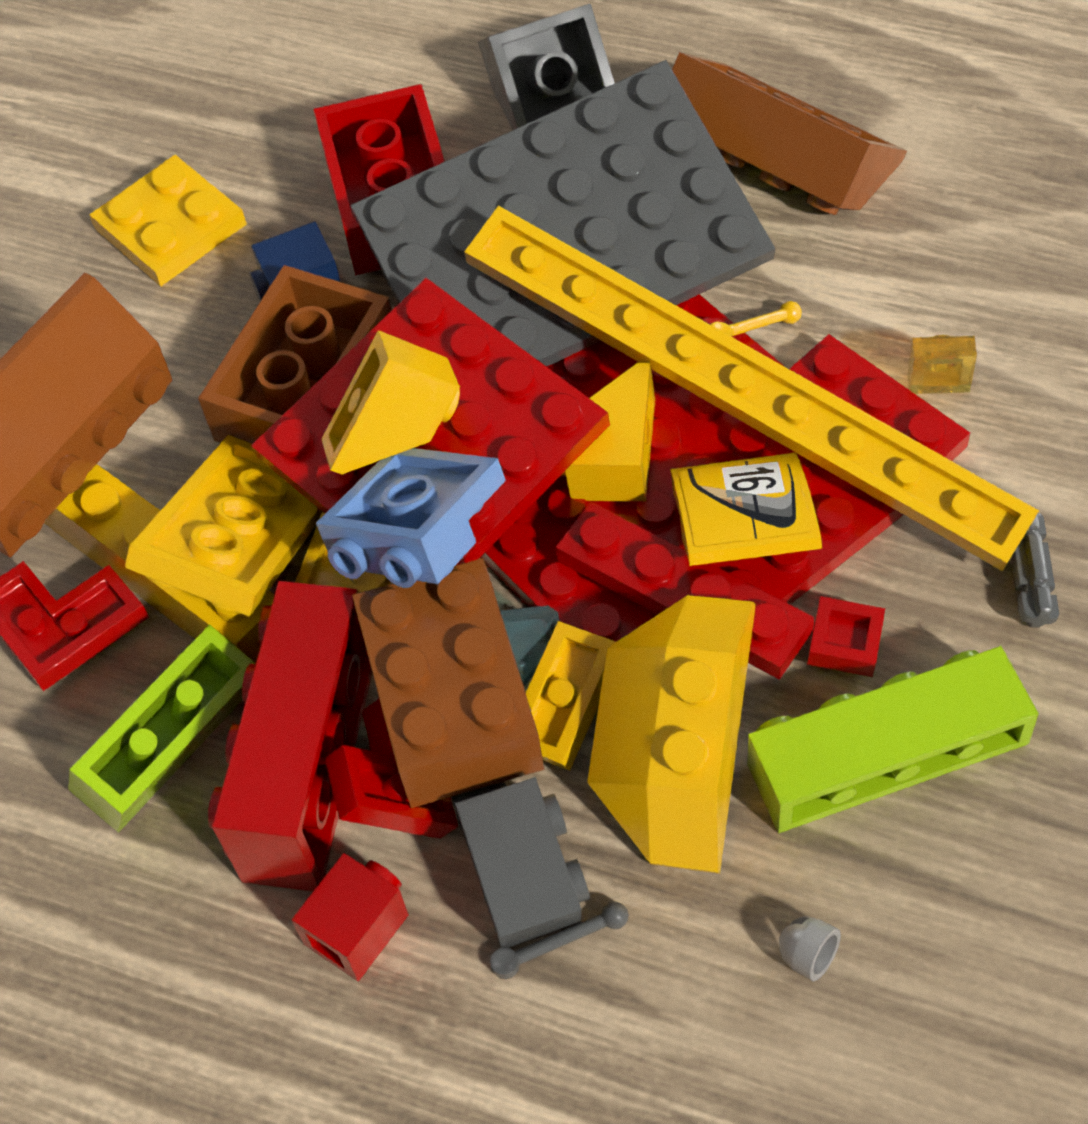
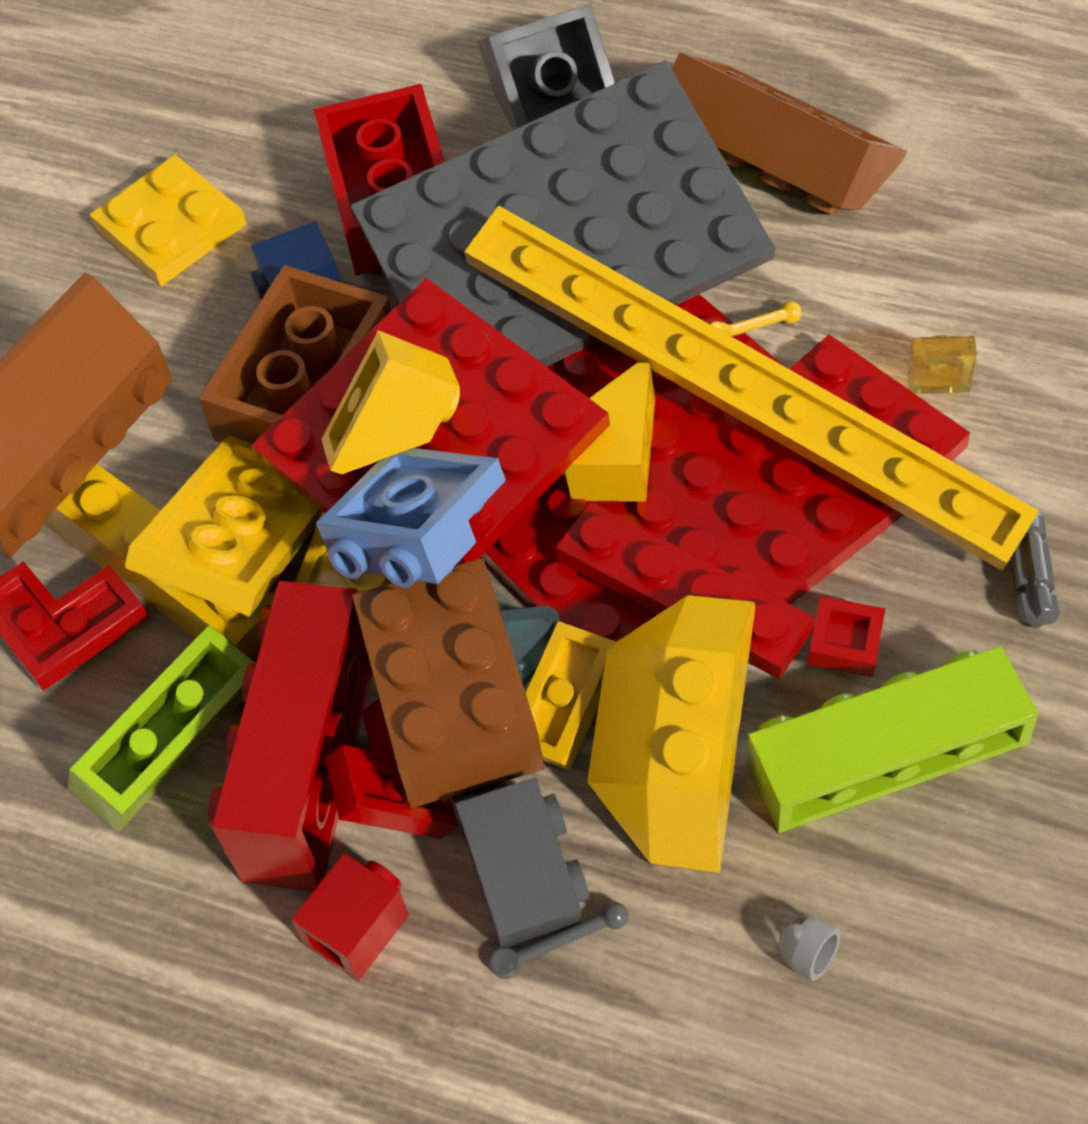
yellow slope [671,453,822,566] -> none

